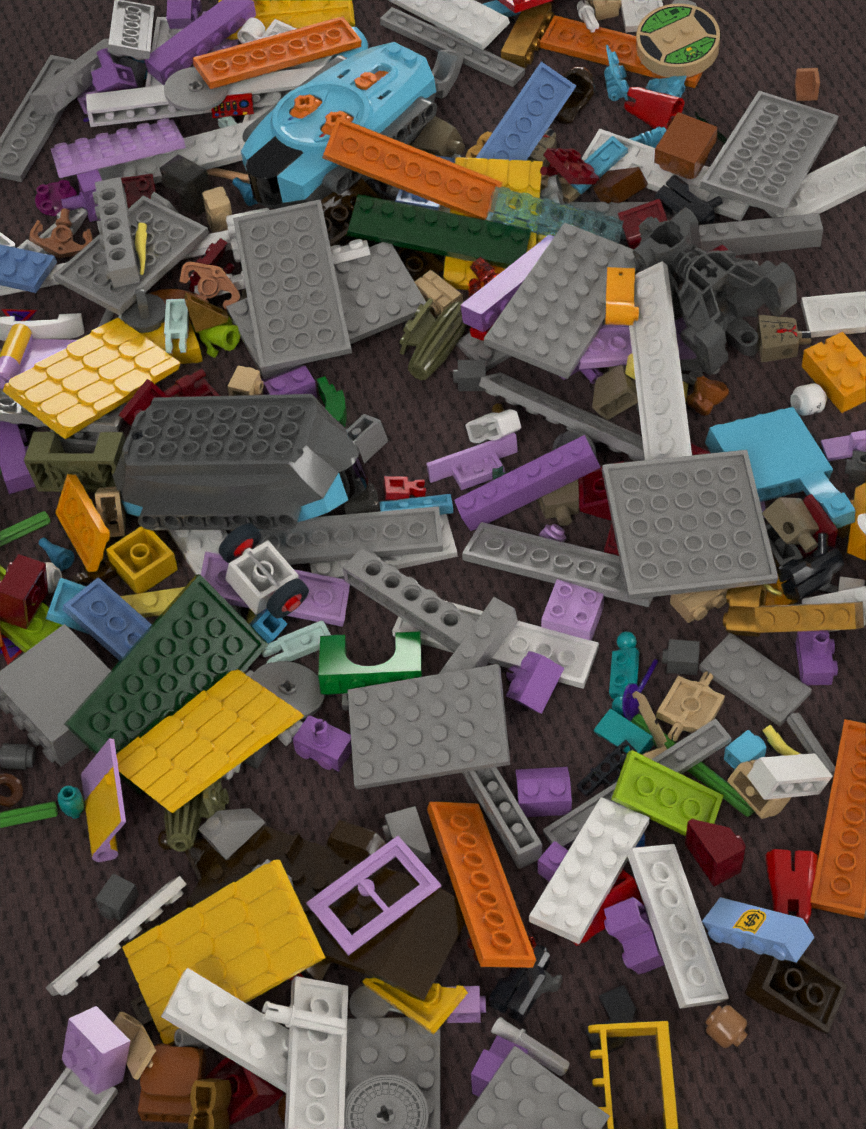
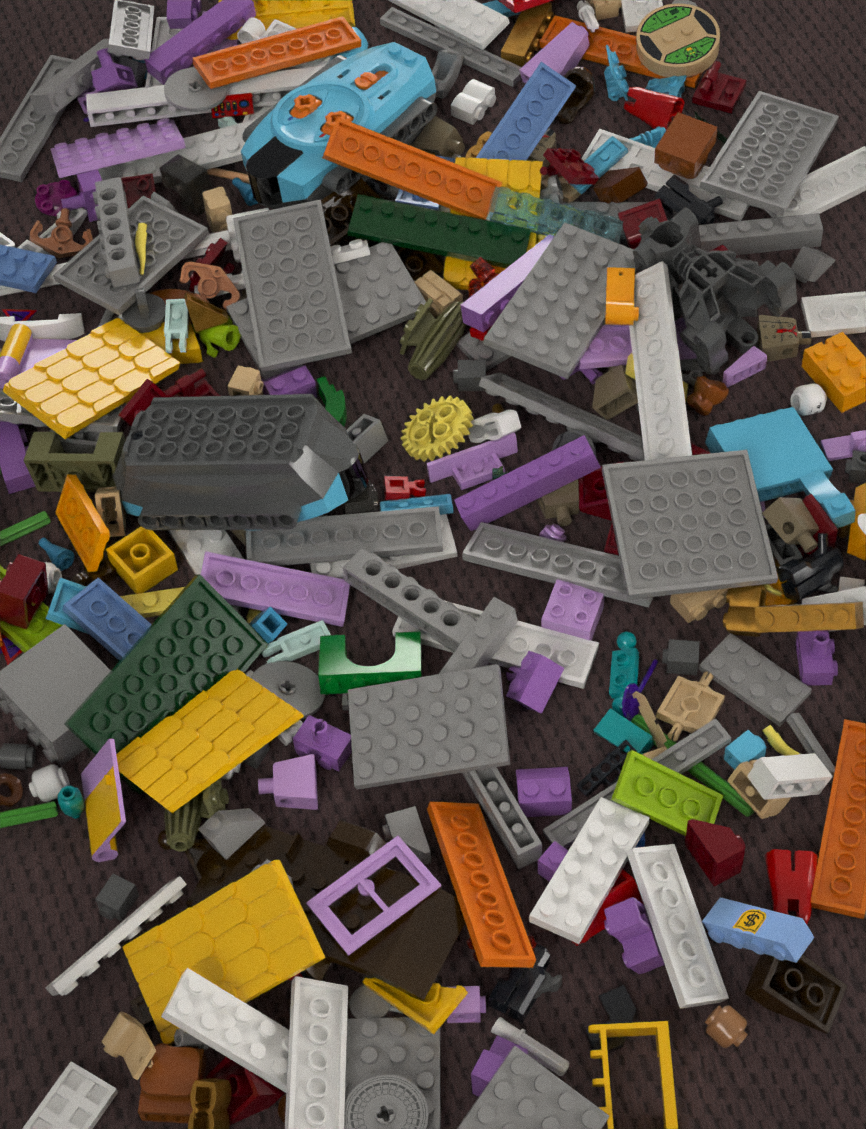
lavender brick [62,1006,130,1095] -> none
brick [218,523,309,619] -> none
white axle [262,1001,346,1036] -> none
nougat panel [794,68,820,101] -> none
none -> white head [29,764,70,802]
none -> lavender torso [258,754,318,810]
none -> light yellow gear [401,396,474,462]
none -> white brick [451,79,496,125]
none -> lavender slope [519,22,590,84]
none -> dark red plate [692,61,746,114]
none -> lavender slope [723,346,767,387]
none -> light grey slope [791,246,836,283]

